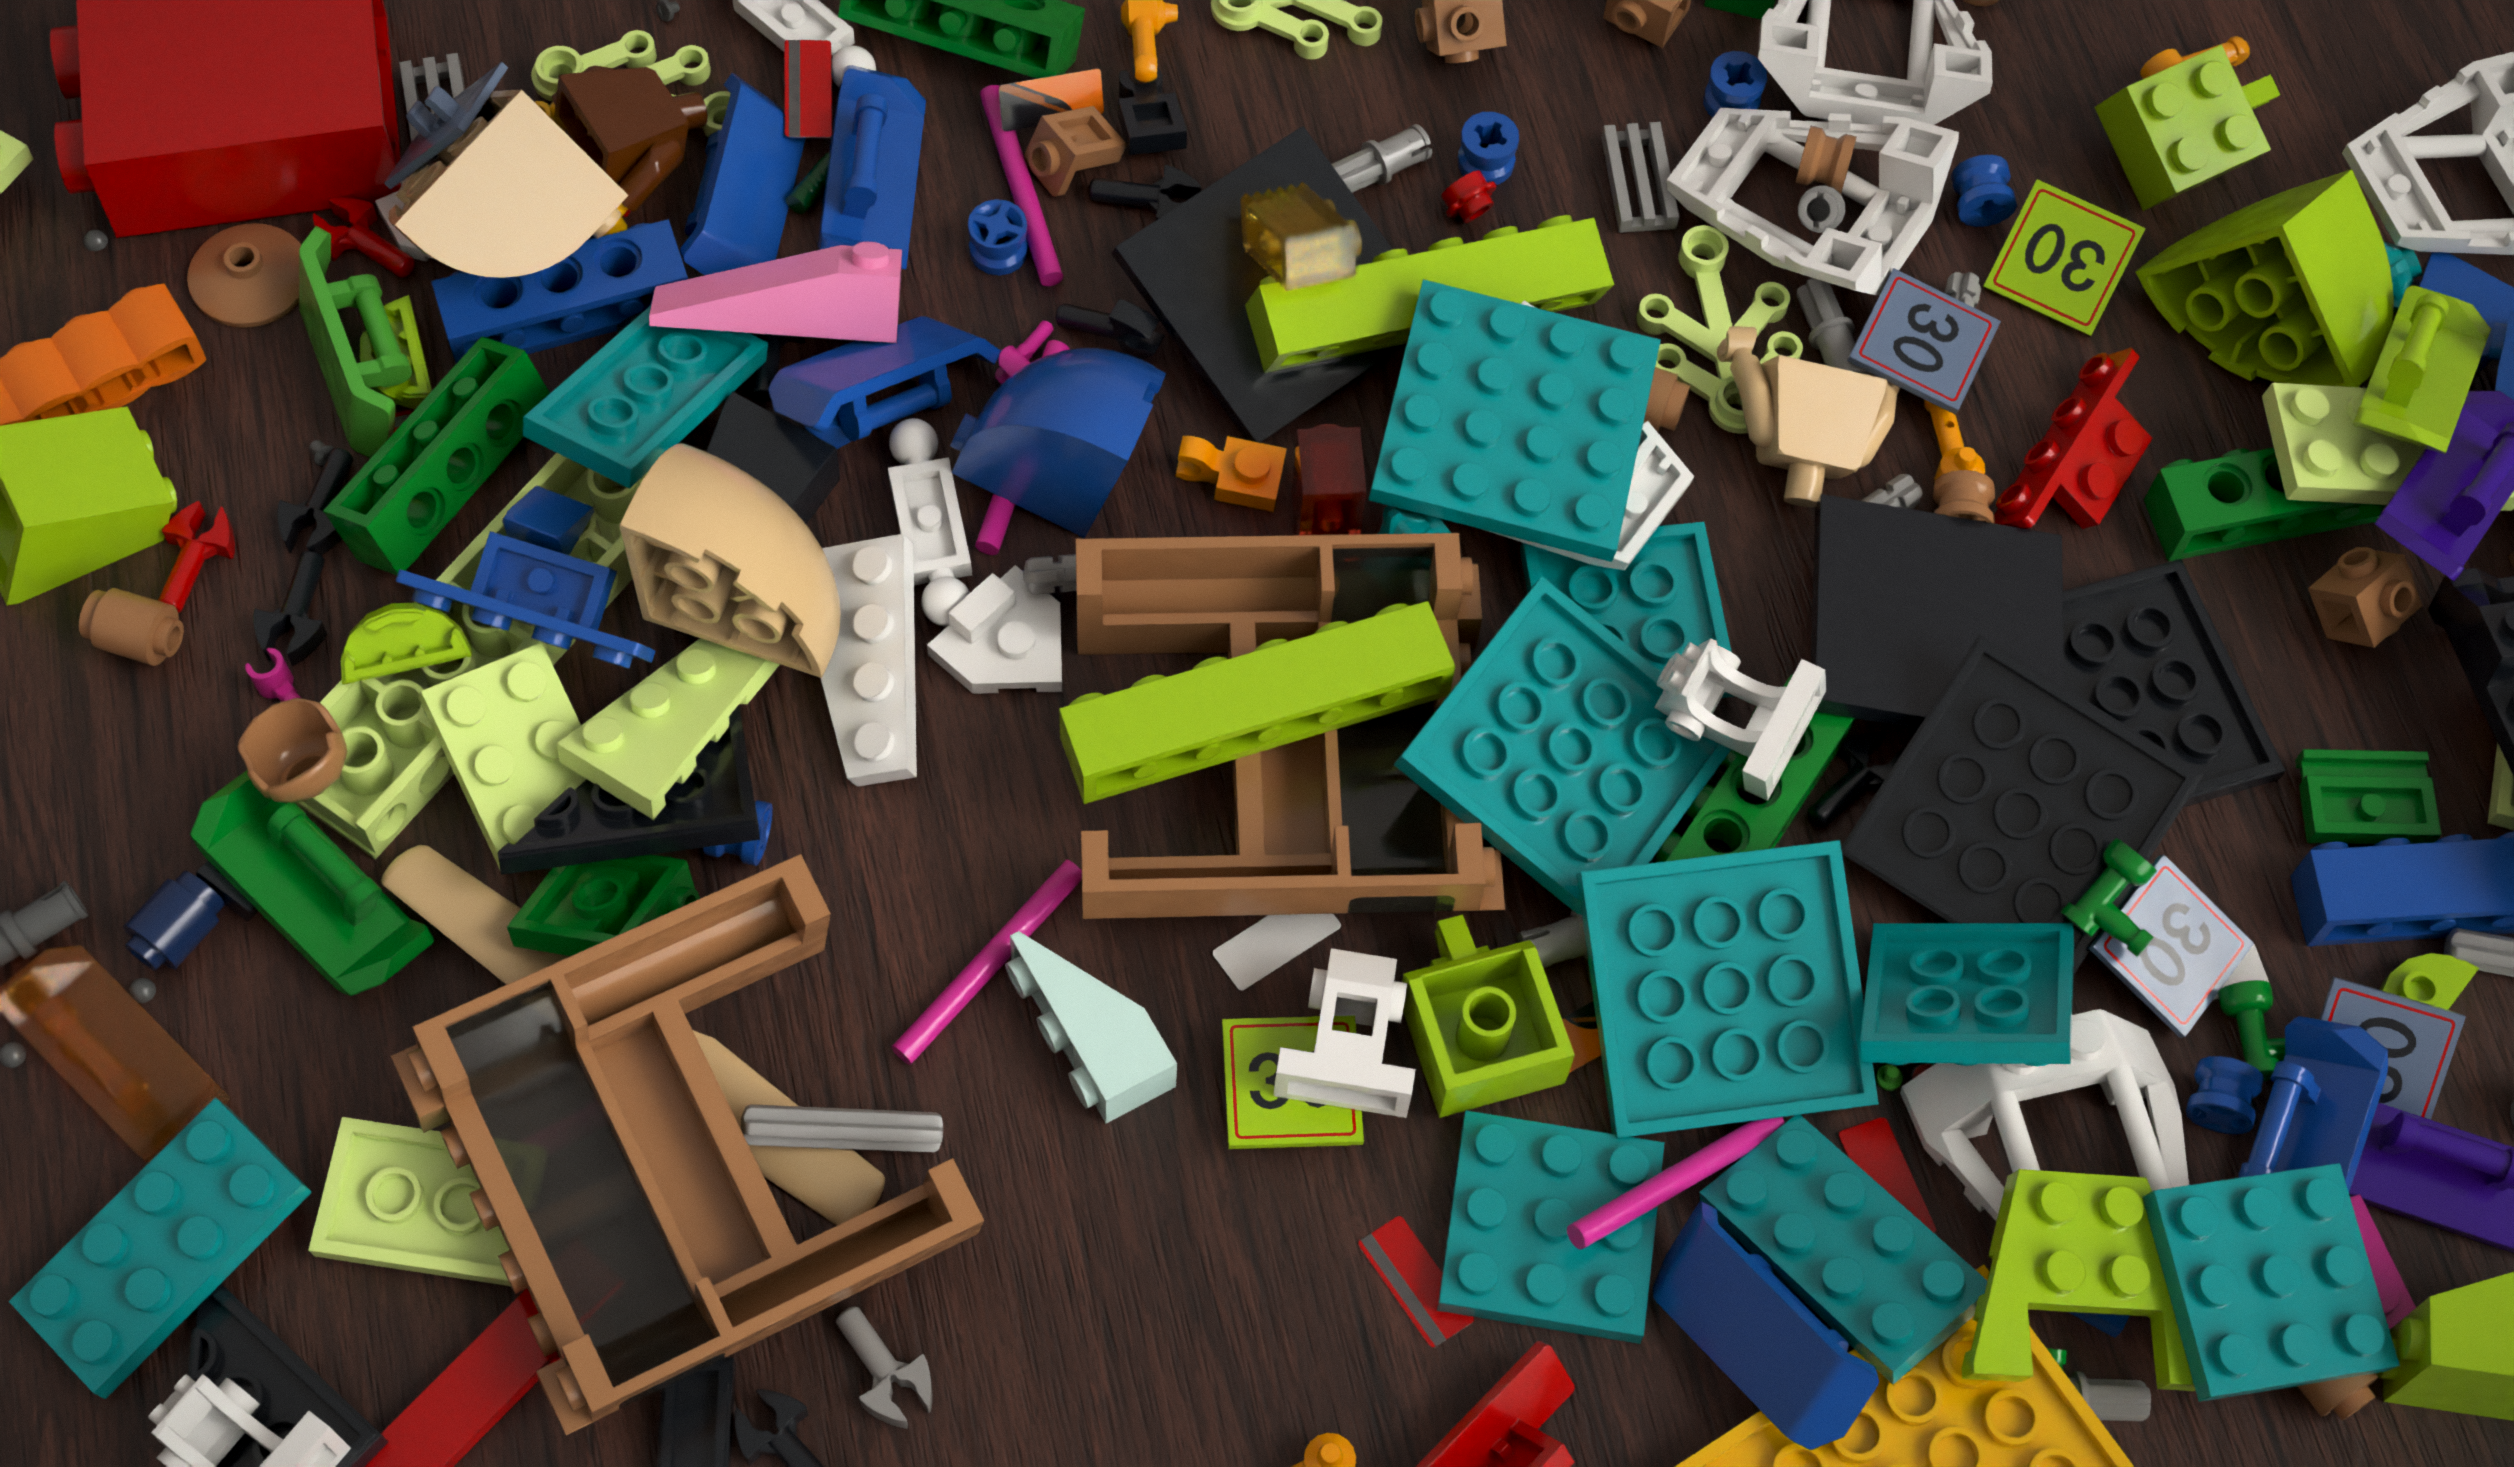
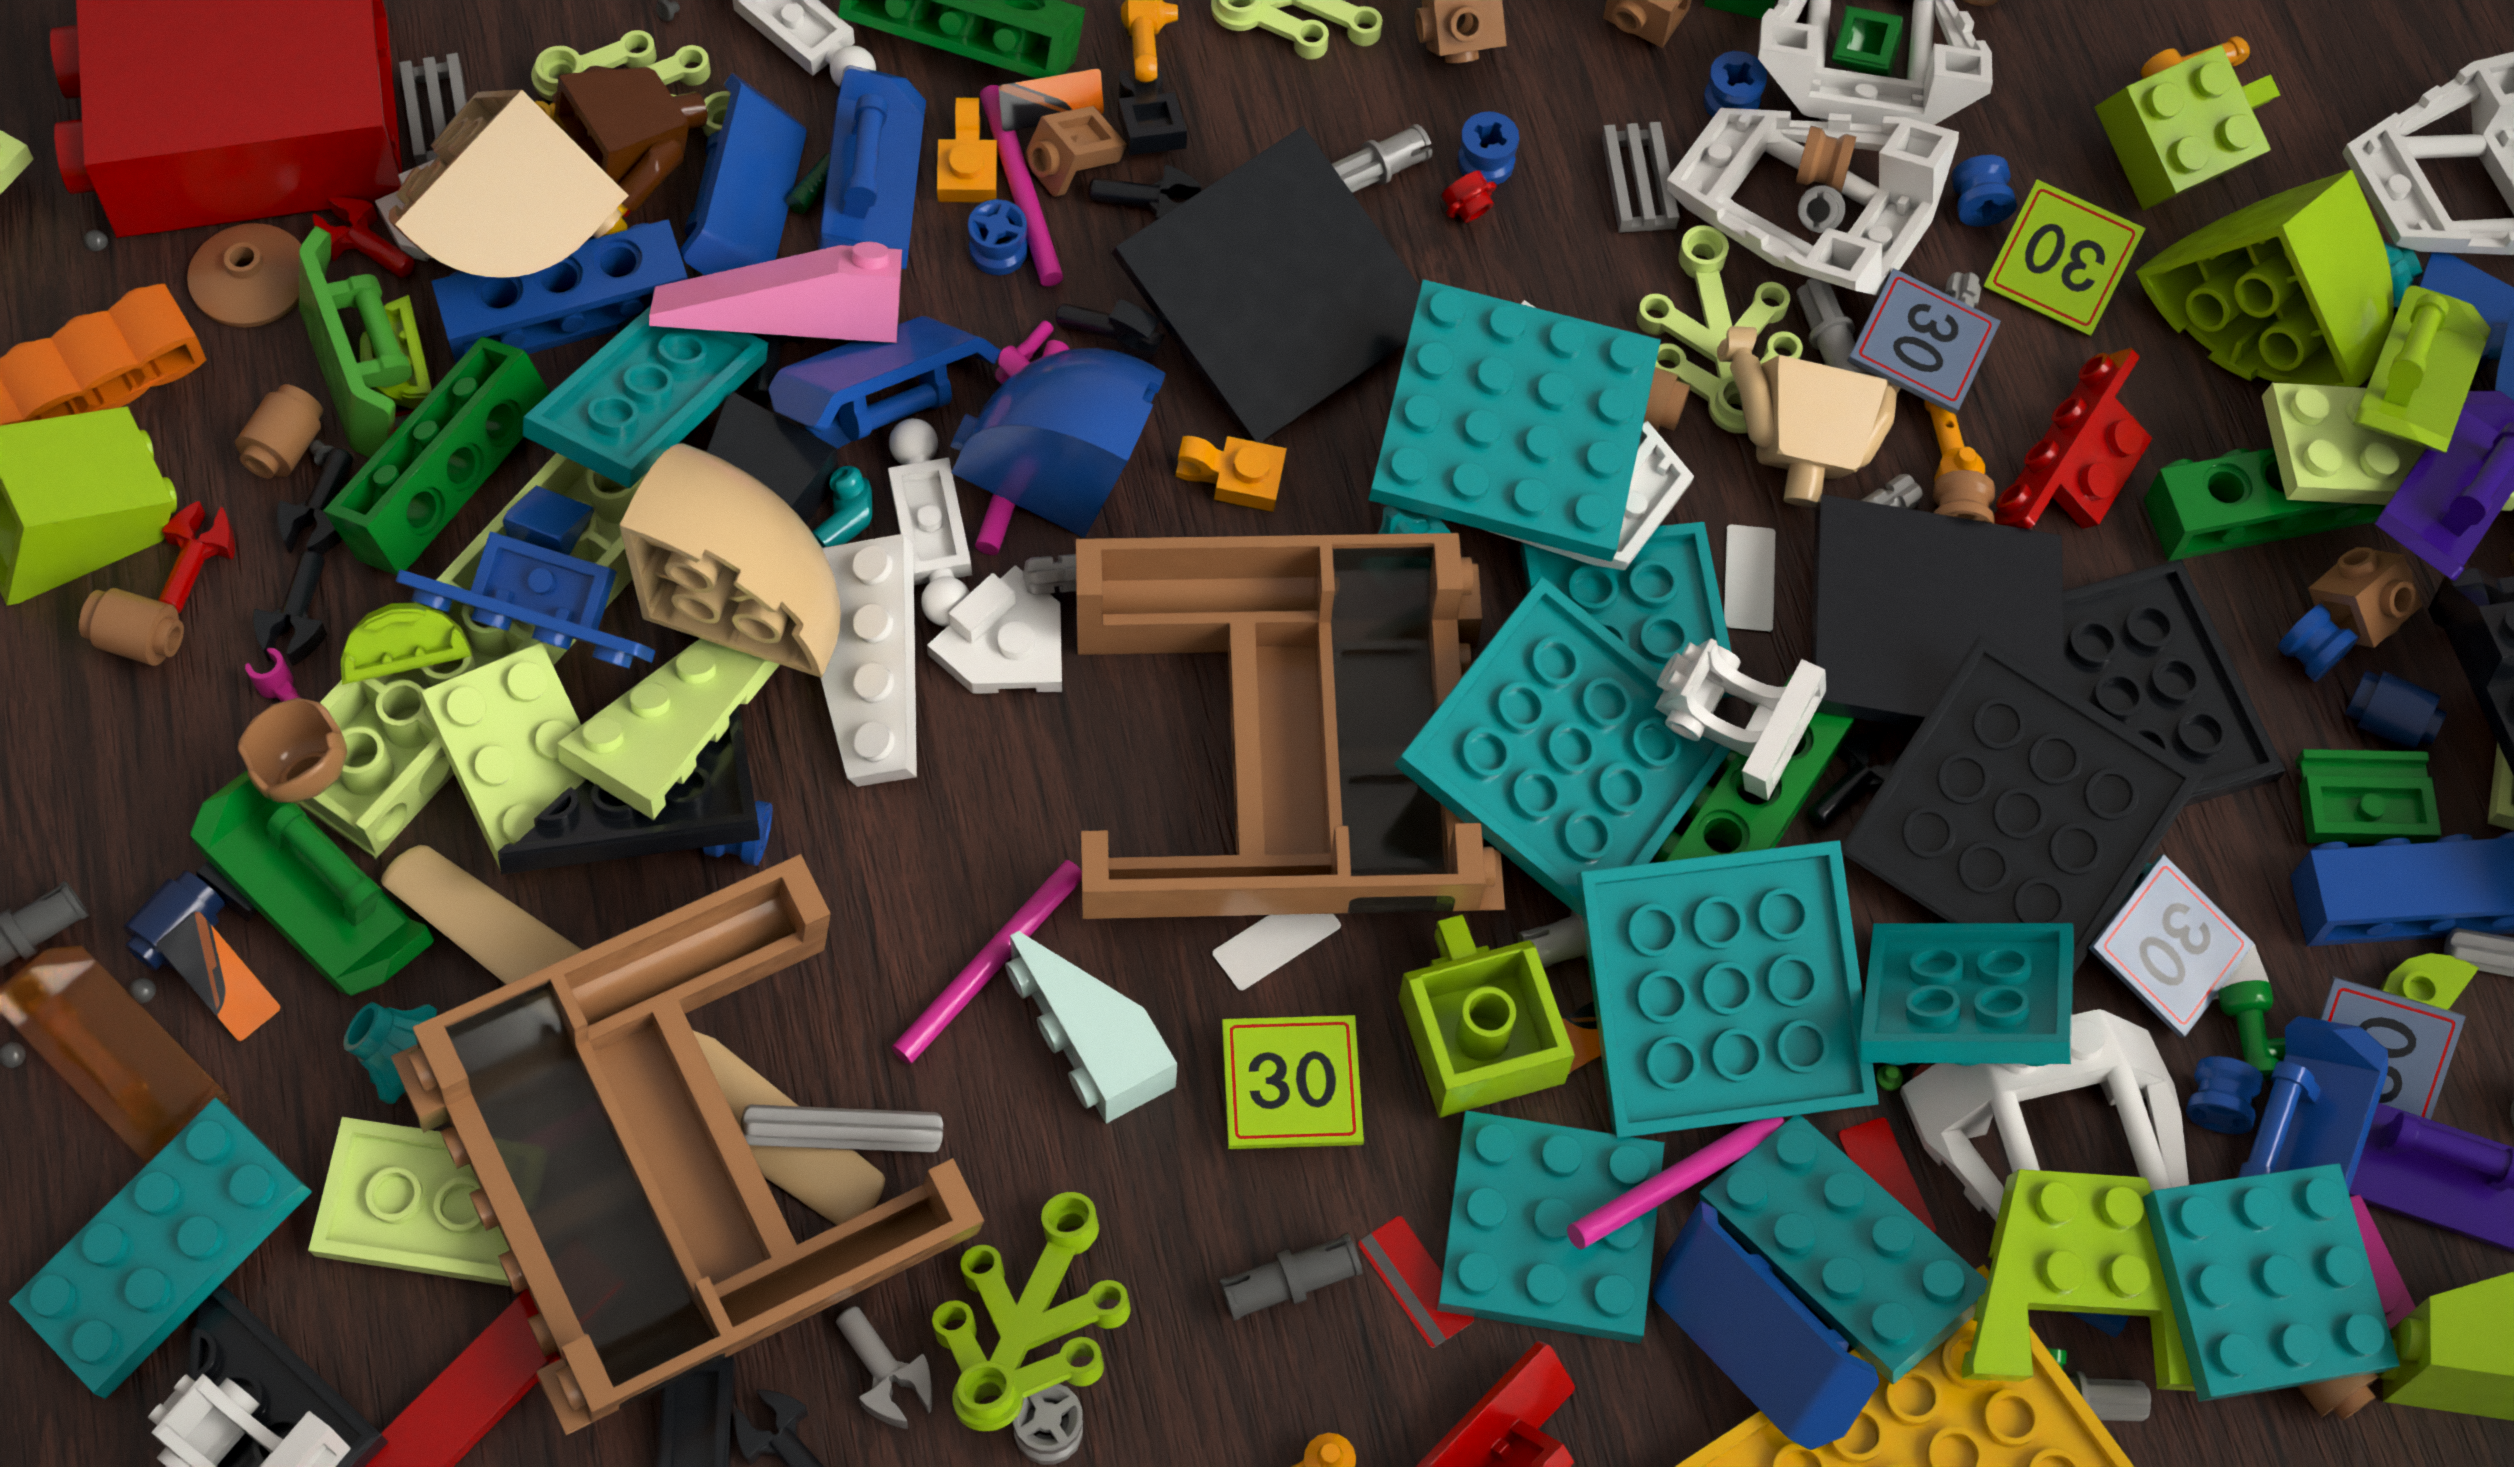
sand blue piece [384,62,508,190] -> none
green plate [507,854,700,956] -> none
red sticker [784,40,832,138] -> none
lime brick [1059,601,1455,804] -> none
clear yellow brick [1240,182,1362,291] -> none
lime brick [1245,215,1614,373] -> none
white tile [1273,948,1416,1118] -> none
clear red brick [1291,424,1366,555] -> none
green piece [2060,838,2157,957] -> none
none -> sticker [157,912,280,1041]
none -> medium nougat brick [235,384,323,479]
none -> teal rock [343,1002,447,1104]
none -> teal arm [812,466,872,548]
none -> lime plant [932,1192,1131,1431]
none -> light orange plate [937,98,997,202]
none -> light grey wheel [1013,1384,1083,1465]
none -> dark grey pin [1219,1232,1363,1321]
none -> white sticker [1724,524,1776,632]
none -> green slope [1832,5,1903,77]
none -> blue wheel [2277,604,2359,683]
none -> dark blue brick [2344,670,2447,751]

